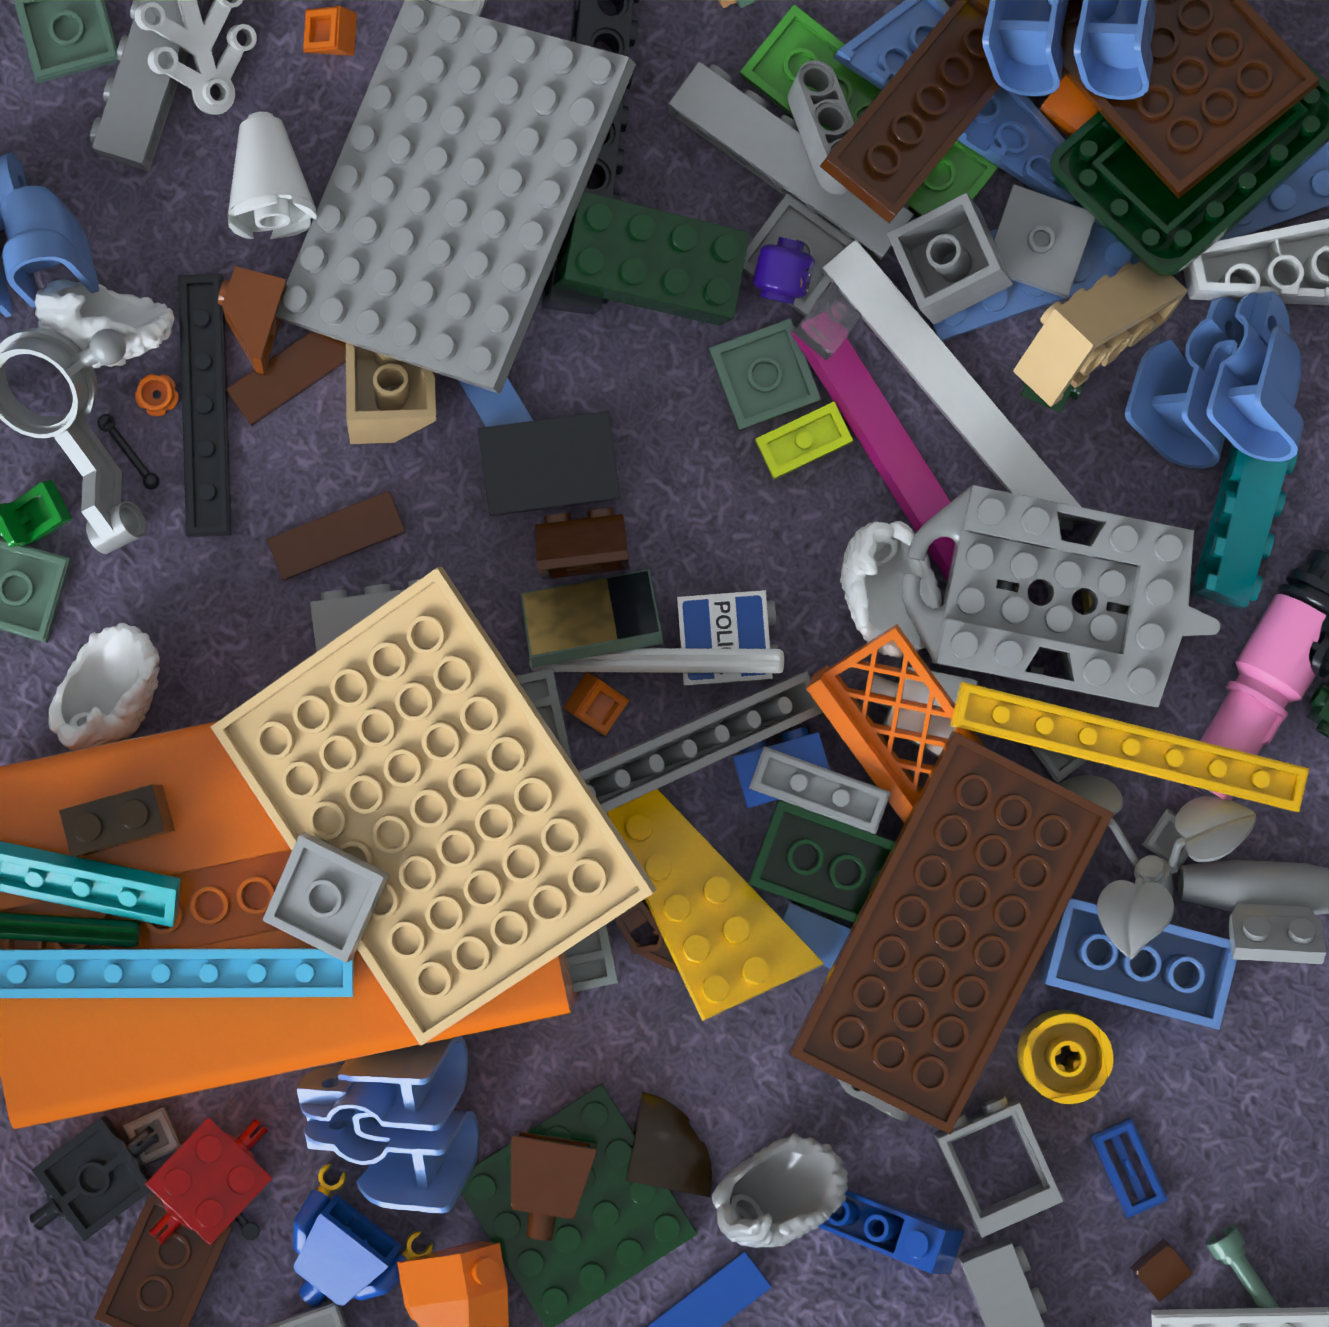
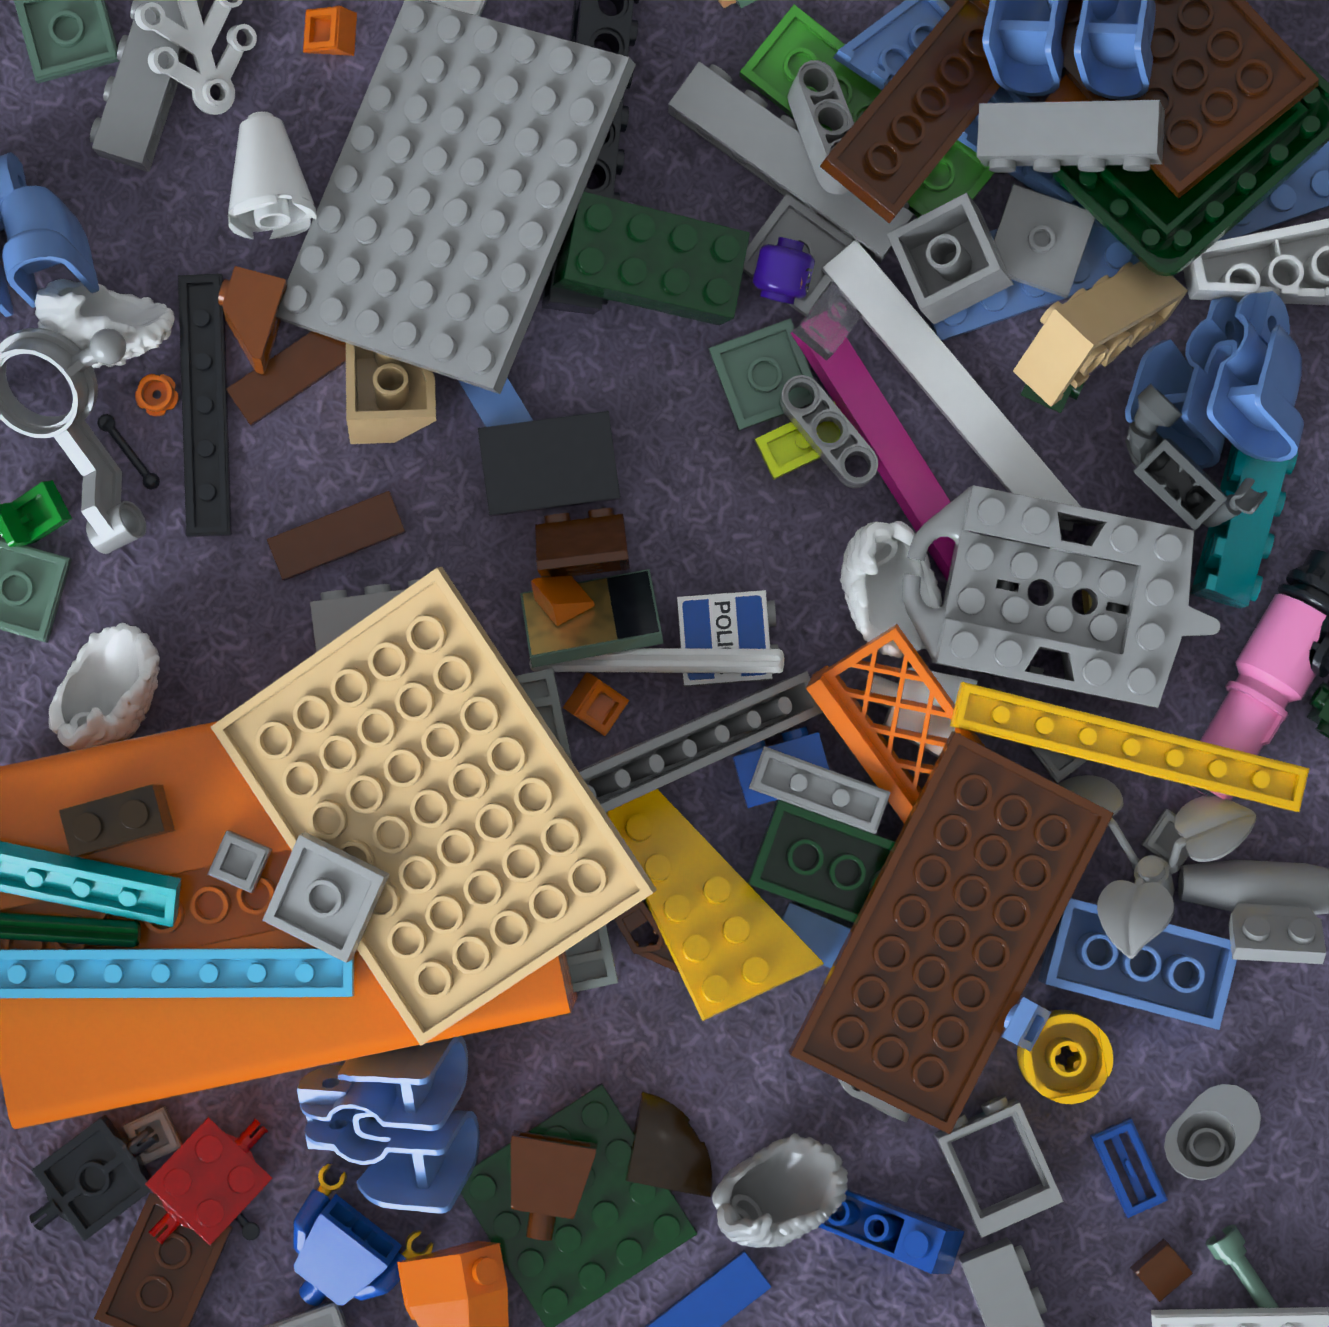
none -> light grey tile [207,830,272,893]
none -> orange slope [531,576,595,626]
none -> light grey beam [780,375,878,488]
none -> light grey brick [977,100,1165,173]
none -> medium blue plate [1002,997,1051,1052]
none -> dark grey torso [1125,383,1268,531]
none -> light grey piece [1164,1084,1261,1180]

